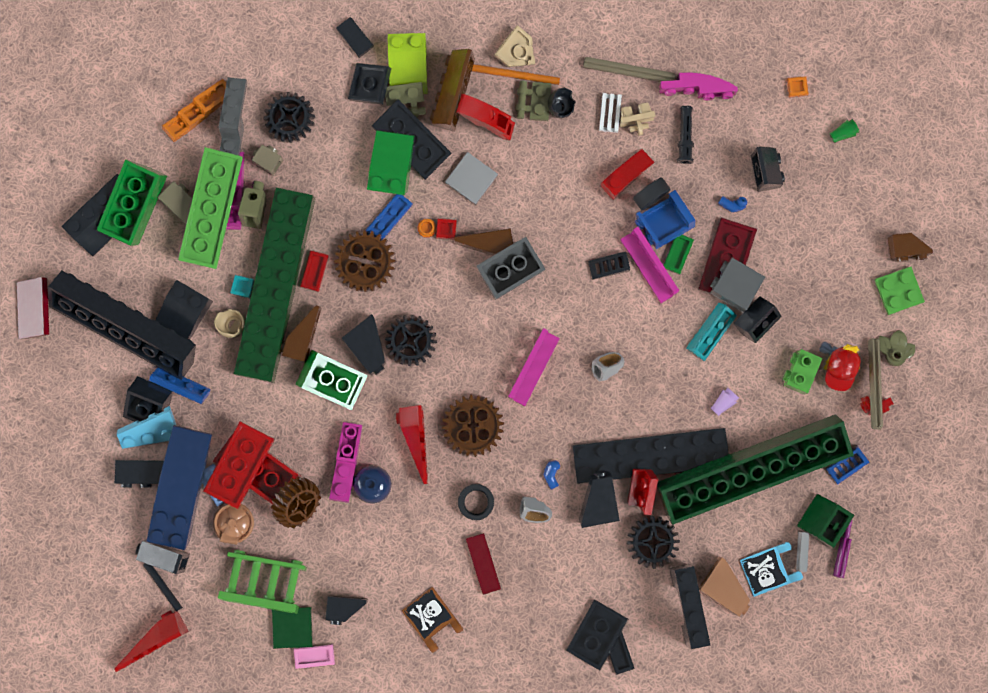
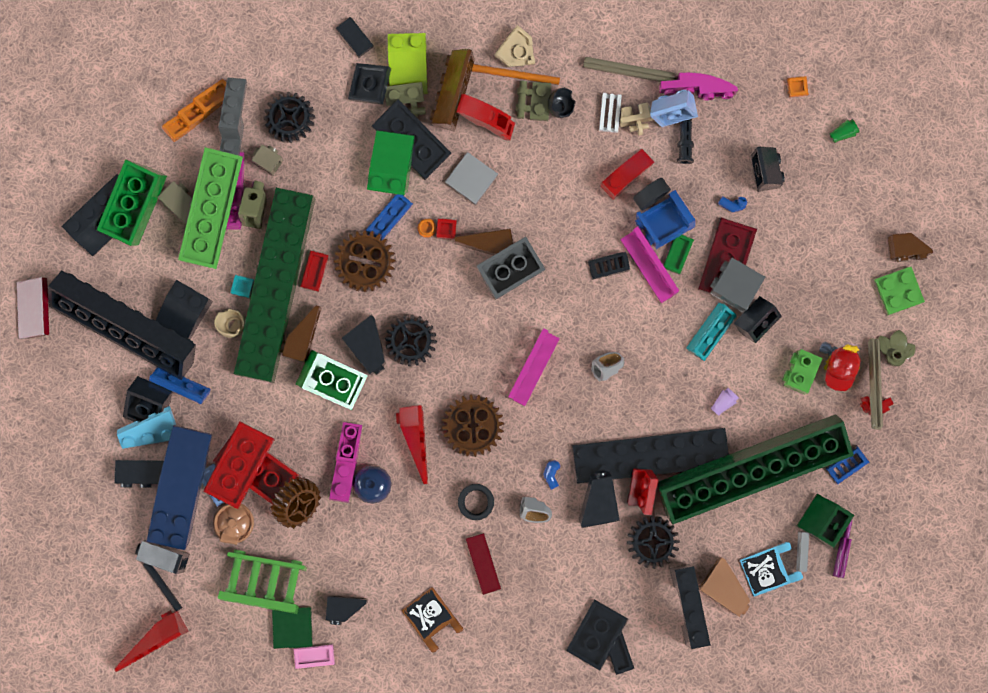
none -> light blue slope [650,90,698,127]

